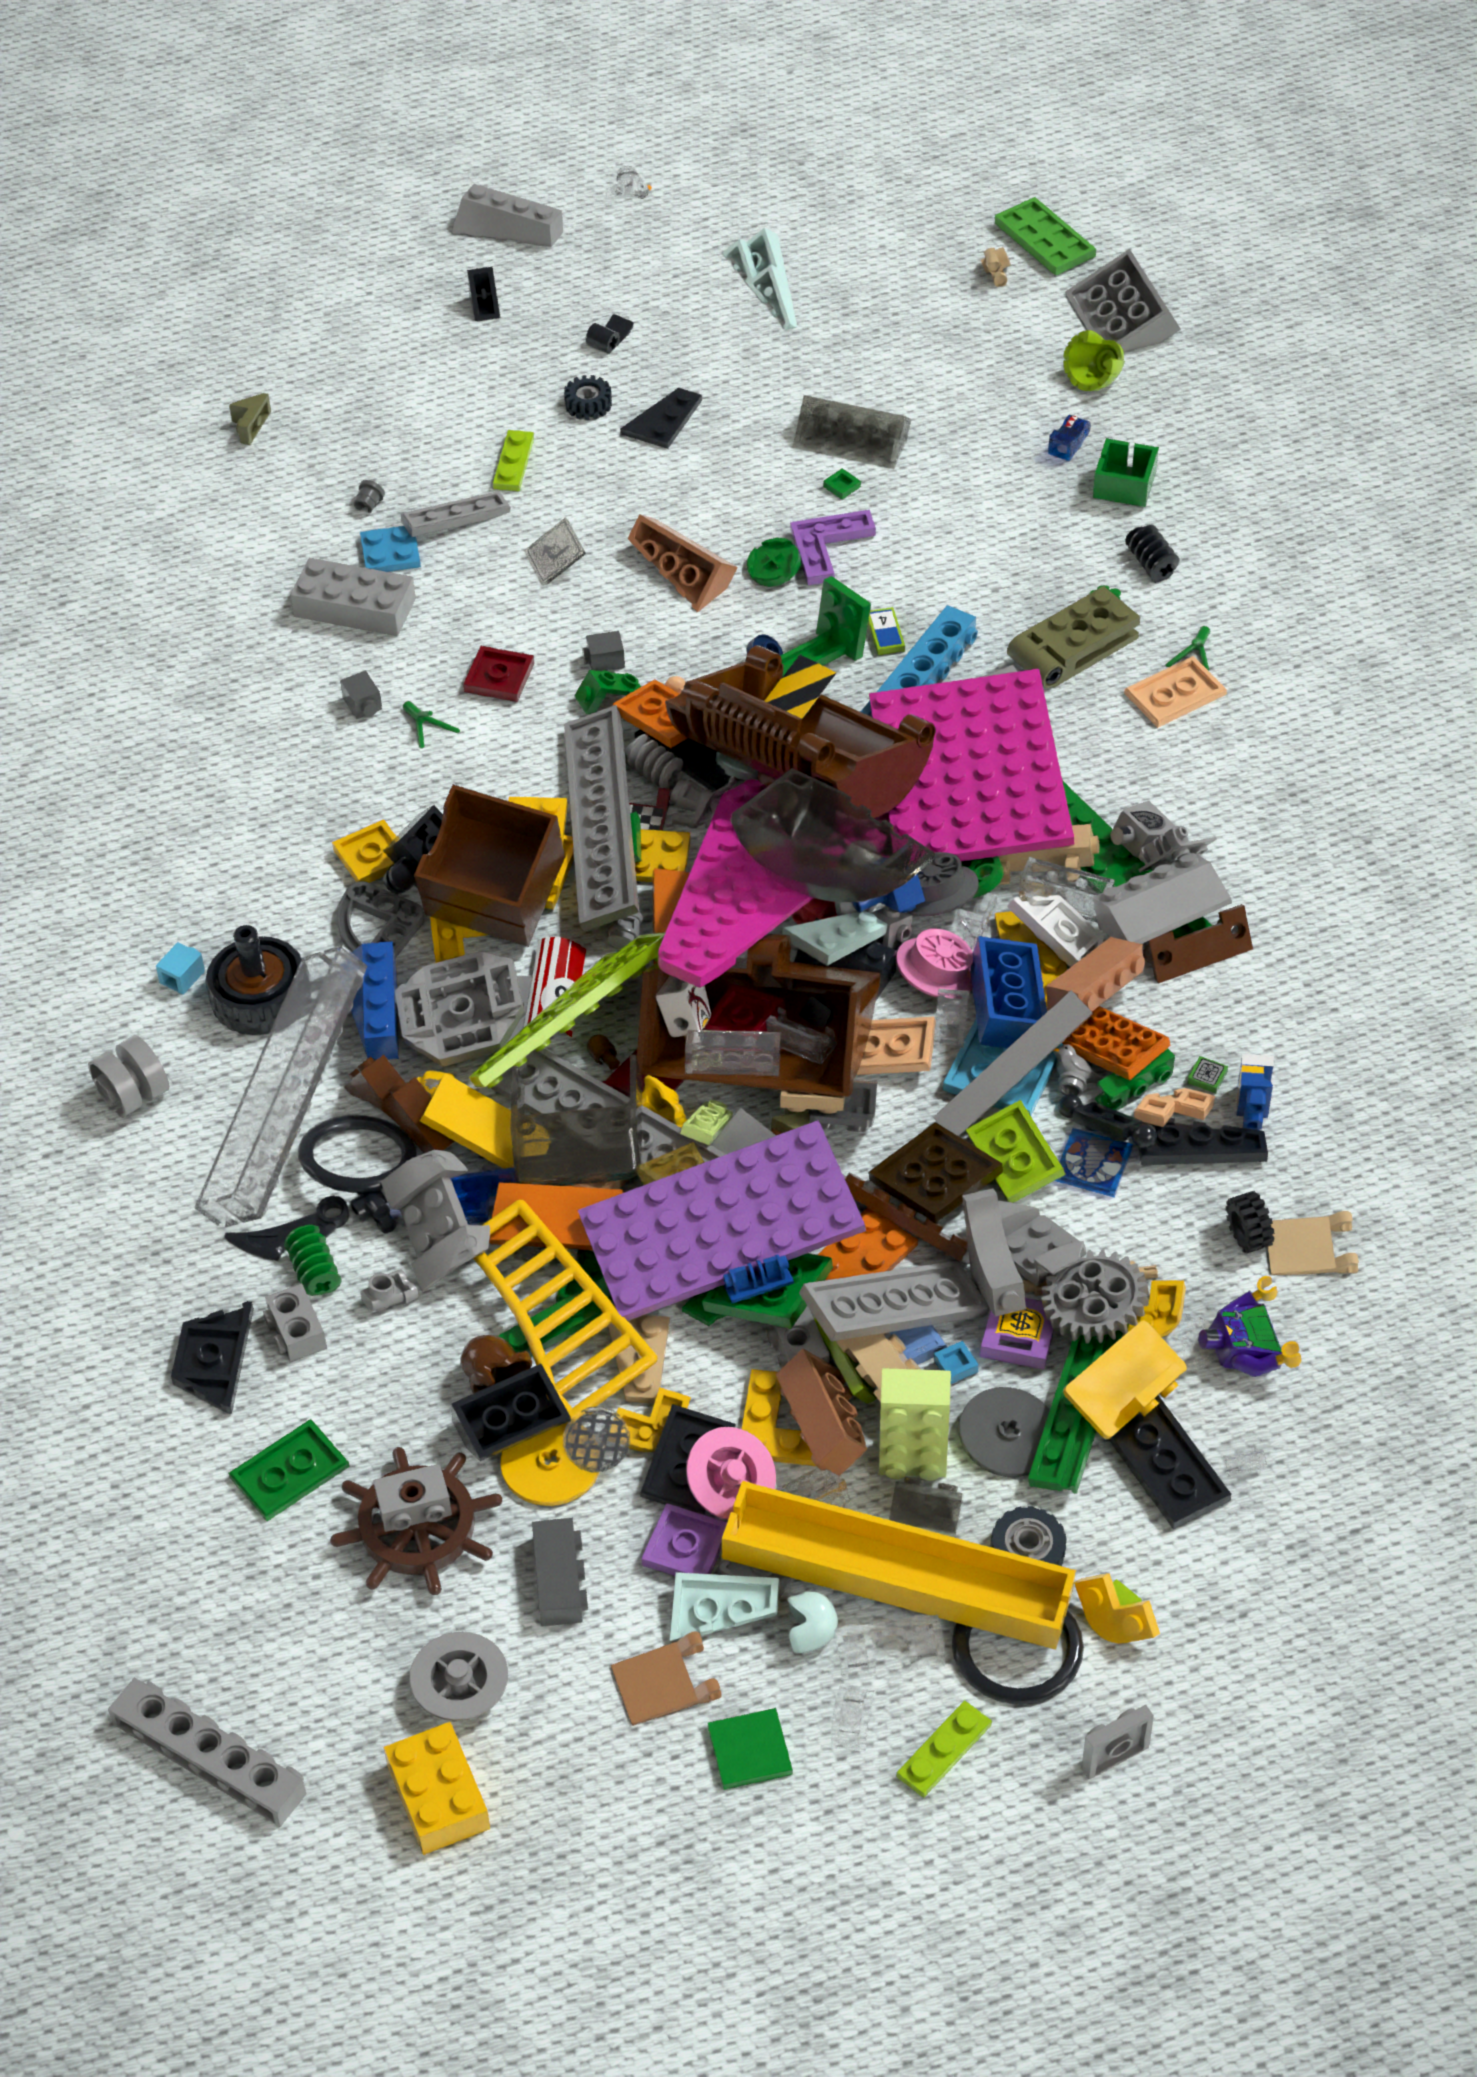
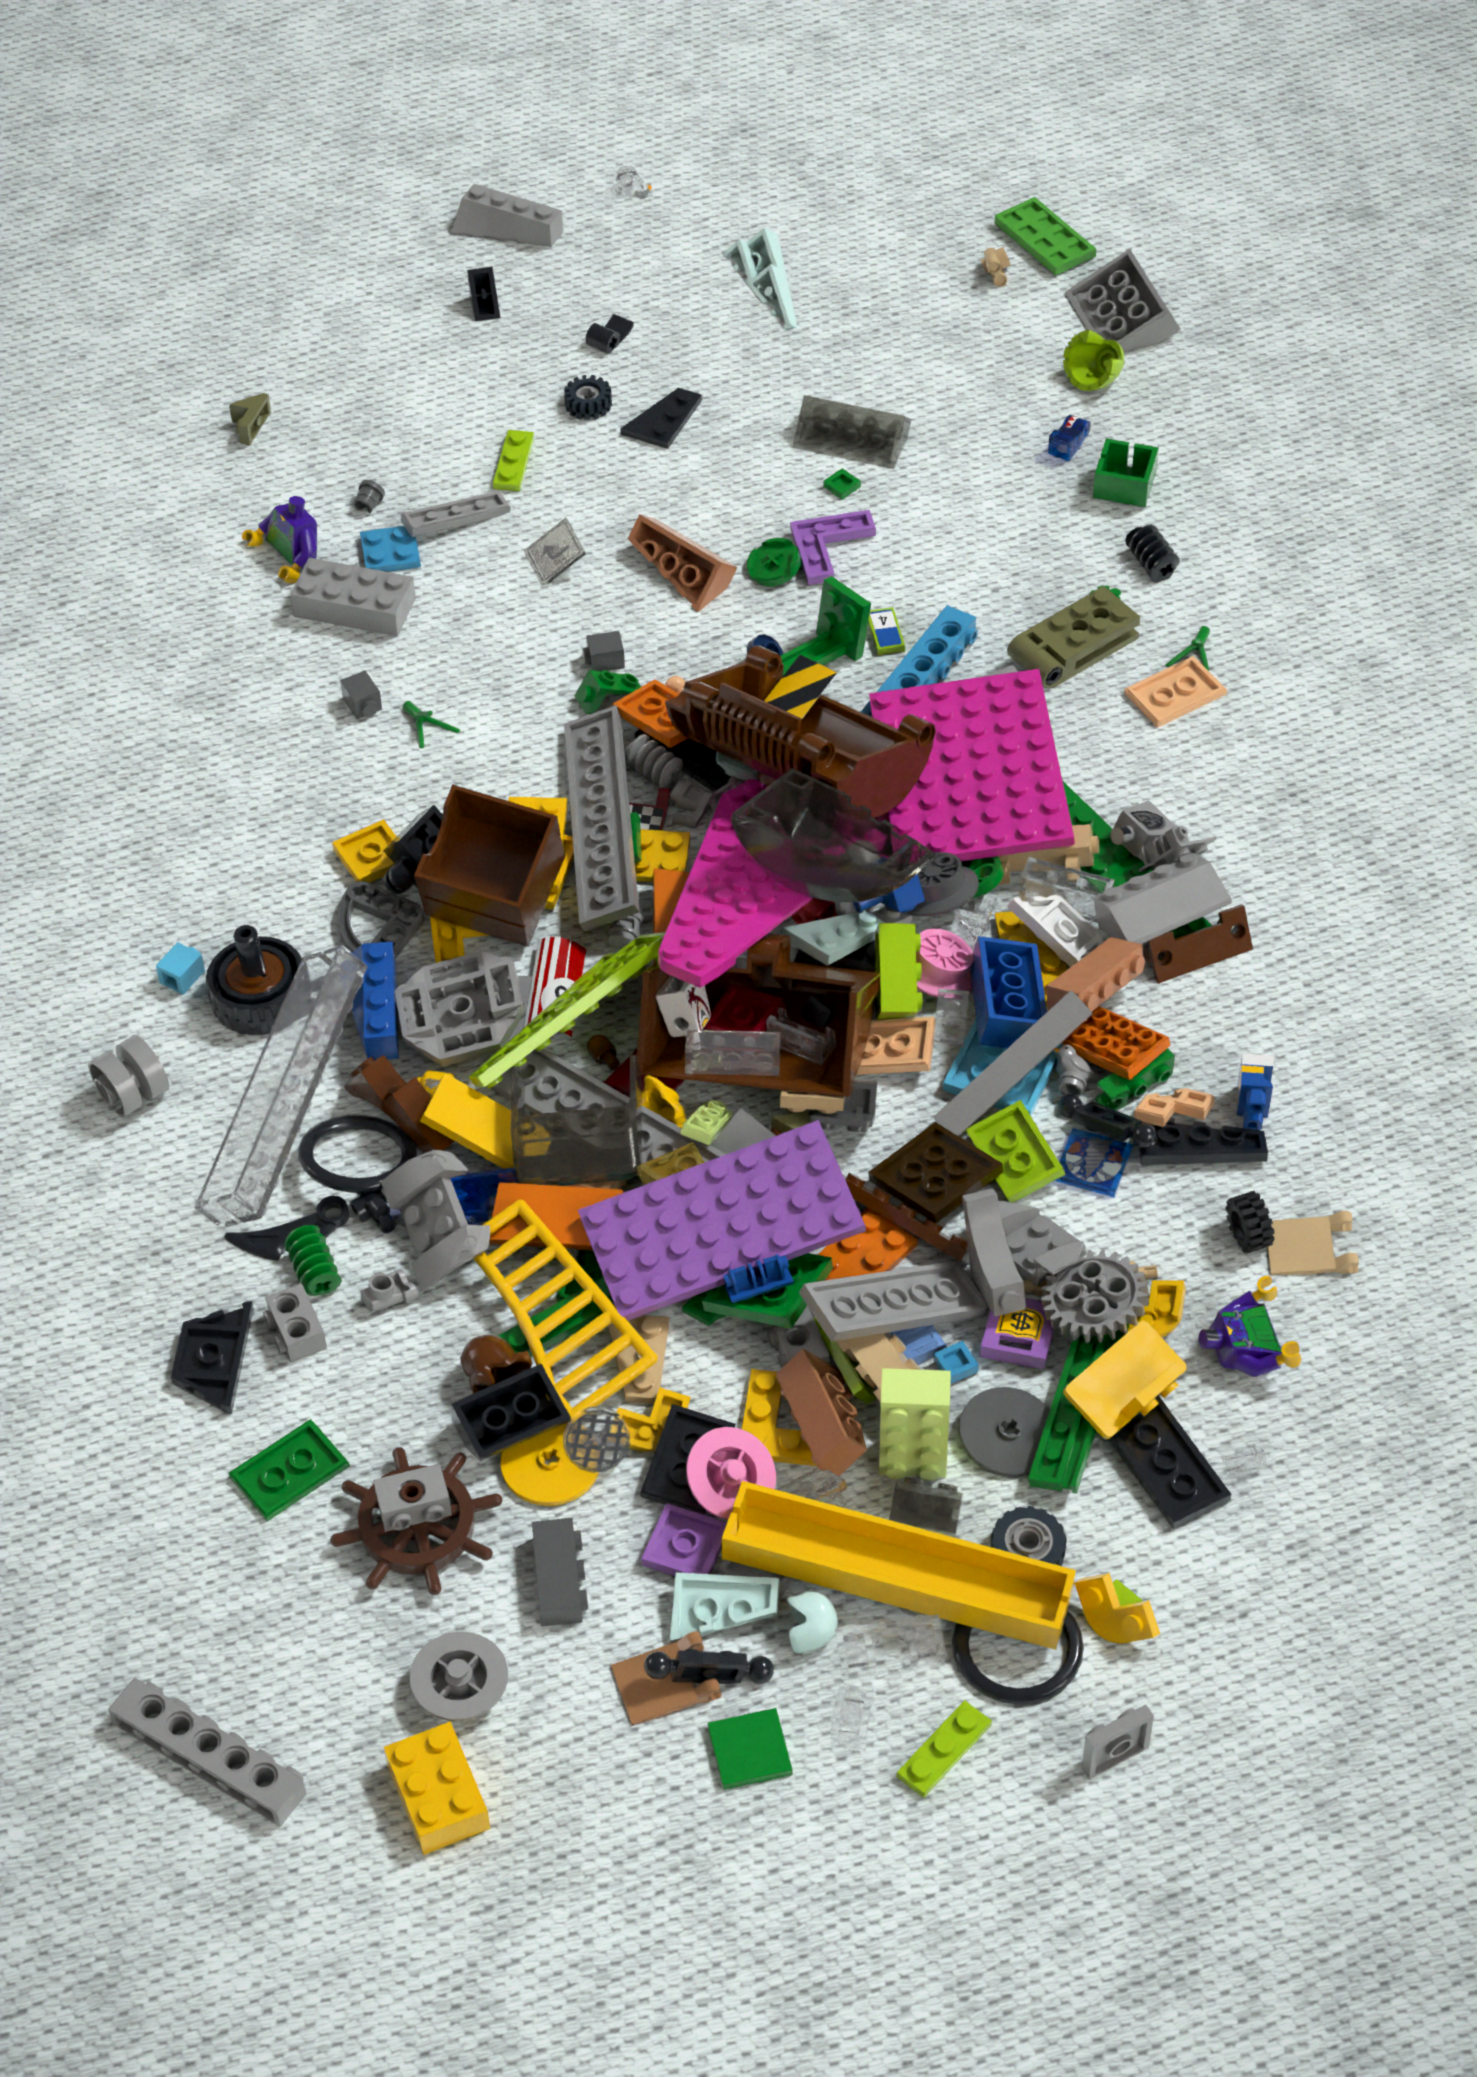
dark red plate [463,646,535,702] -> none
tile [1187,1056,1229,1094] -> none
none -> torso [241,496,318,584]
none -> black plate [644,1649,774,1684]
none -> lime brick [875,923,922,1020]

